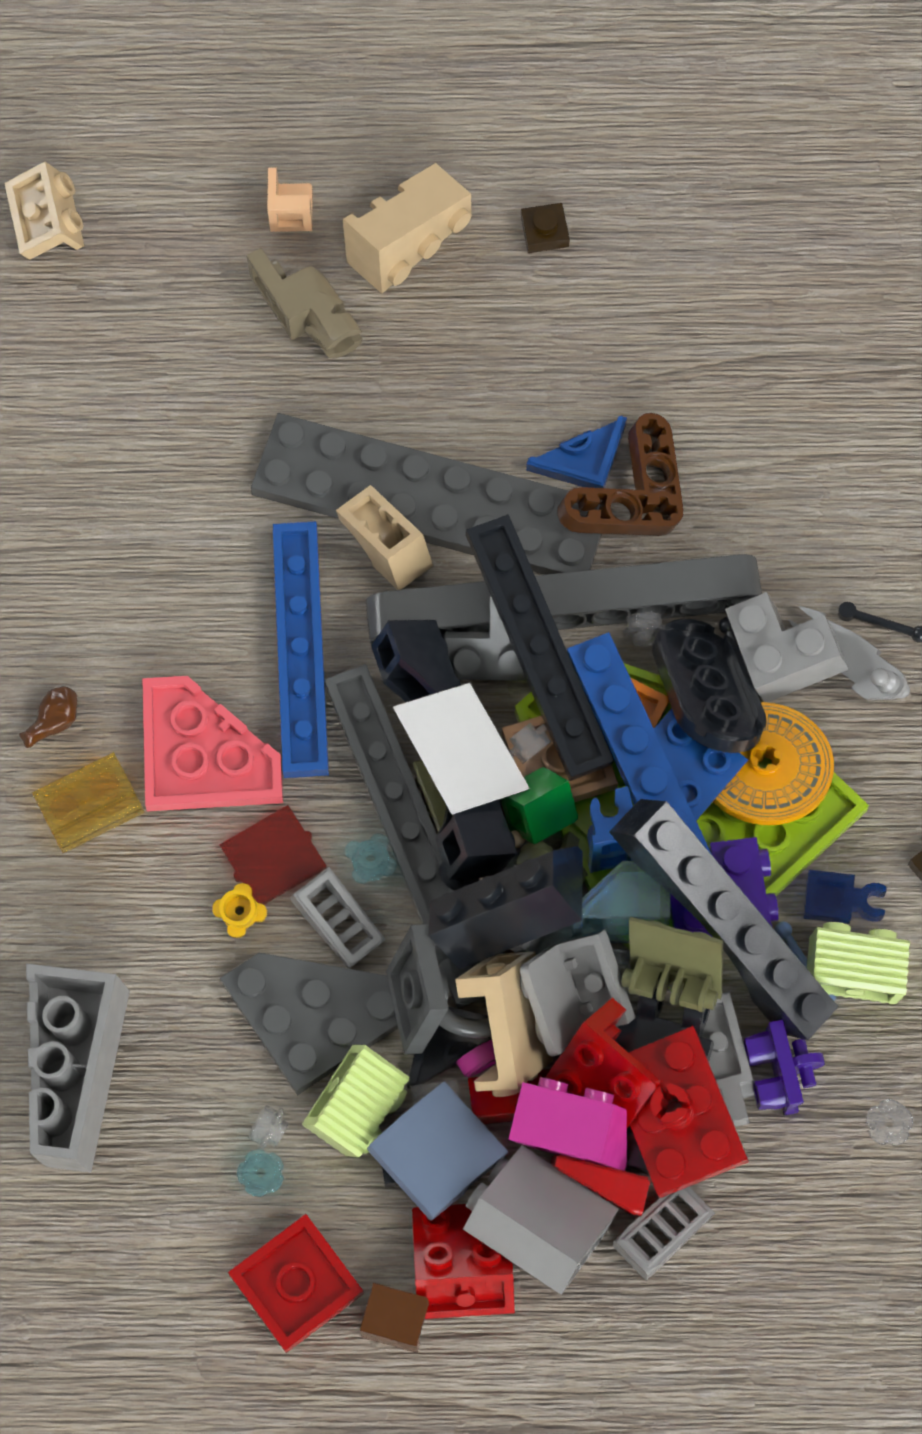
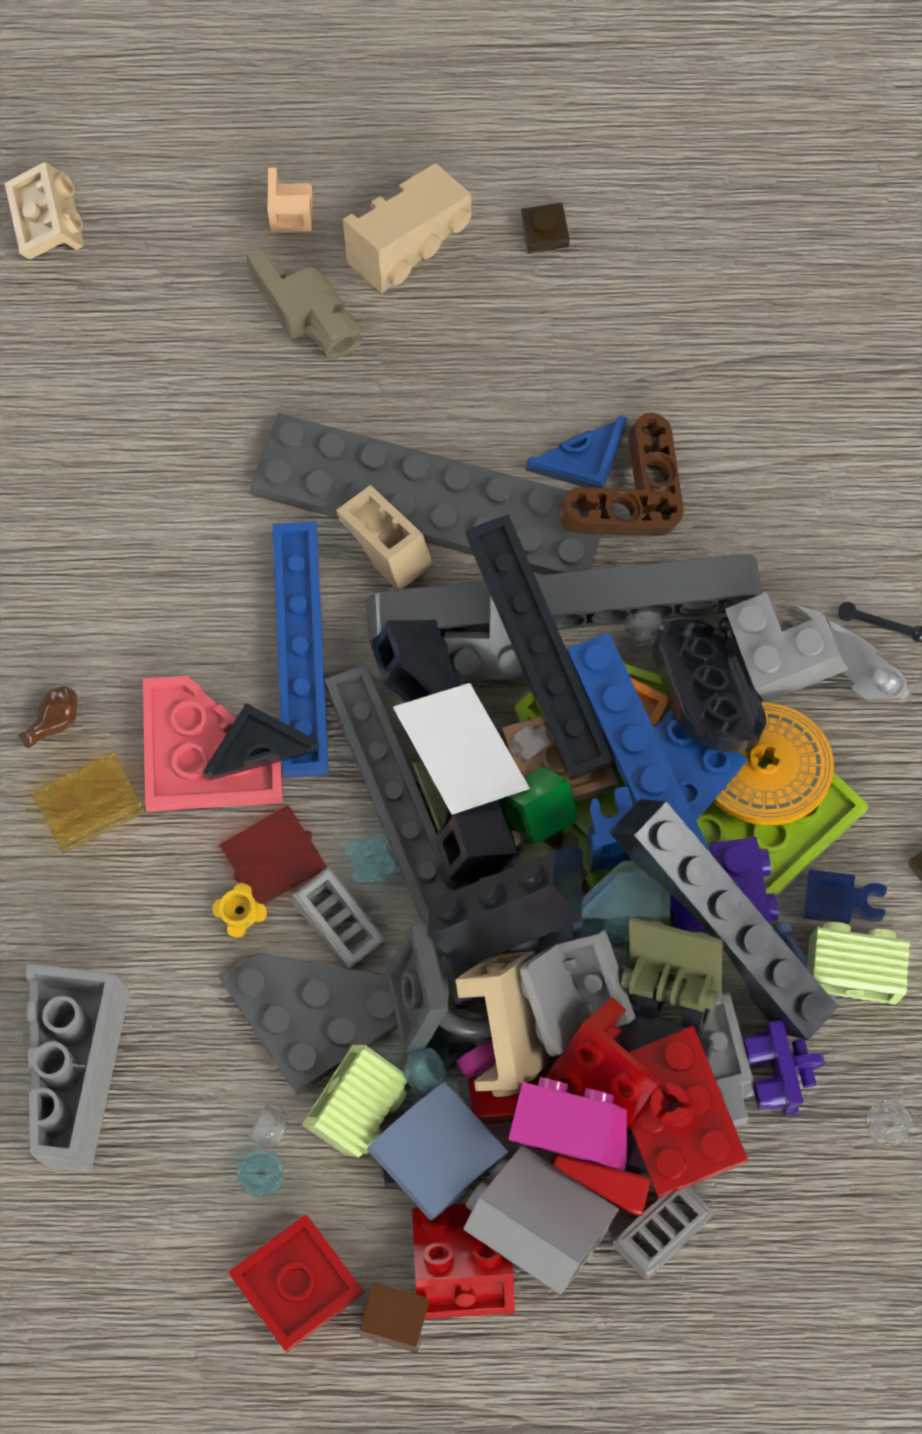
none -> black tile [203,703,319,780]
none -> clear light blue plate [404,1048,446,1093]

